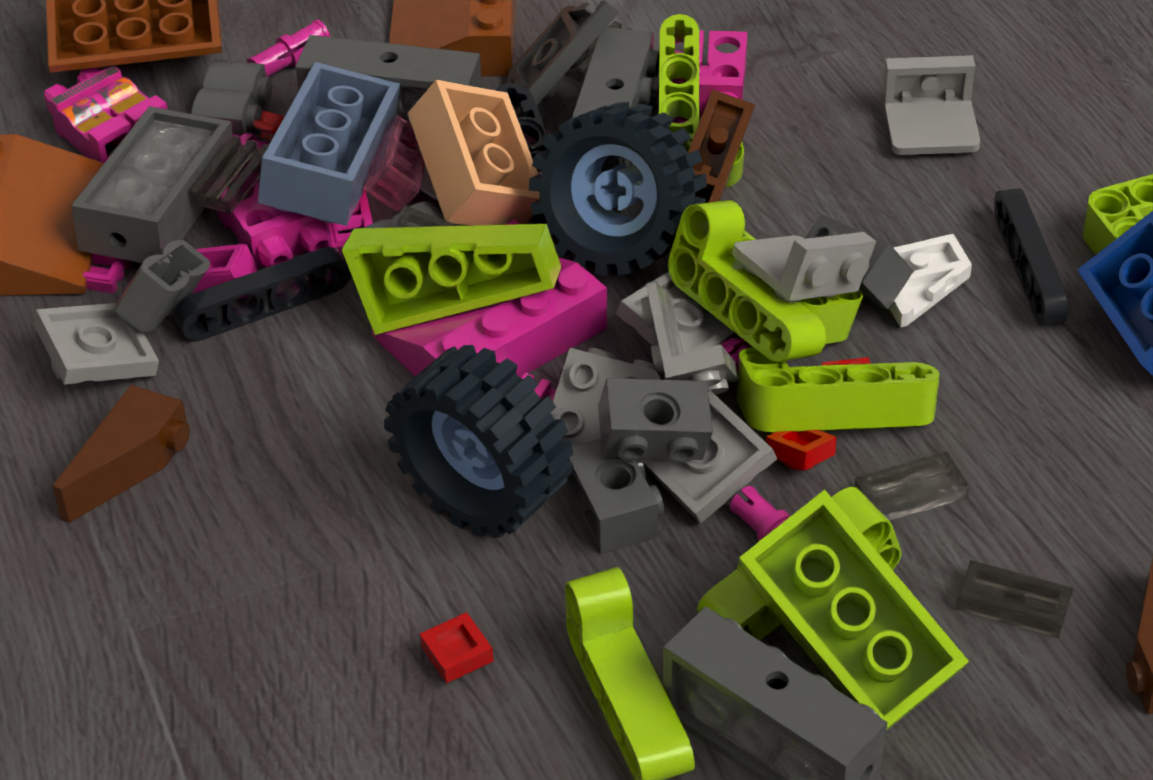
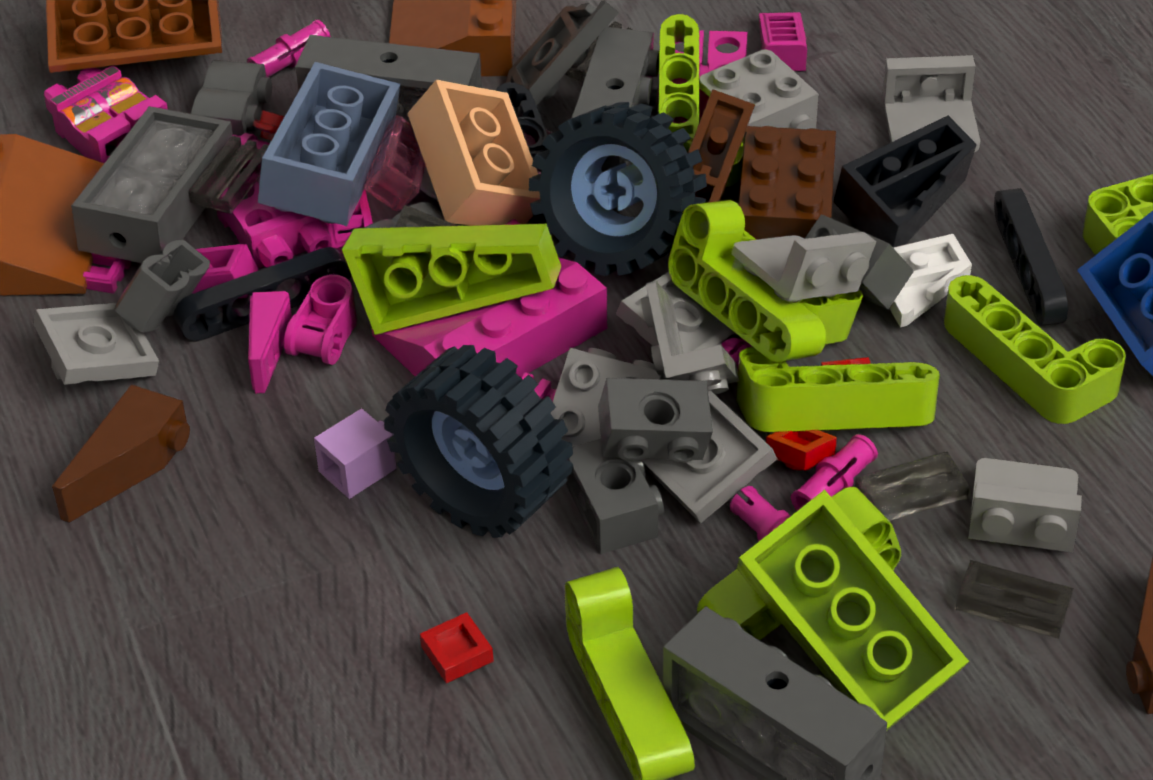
none -> dark pink slope [248,291,292,394]
none -> dark pink piece [284,274,357,365]
none -> lavender brick [314,408,396,499]
none -> light grey bracket [699,49,819,146]
none -> reddish brown brick [739,126,836,240]
none -> dark pink slope [759,12,807,71]
none -> dark pink pin [791,434,878,511]
none -> black wedge [833,115,977,248]
none -> lime beam [944,275,1126,424]
none -> light grey bracket [968,458,1082,552]

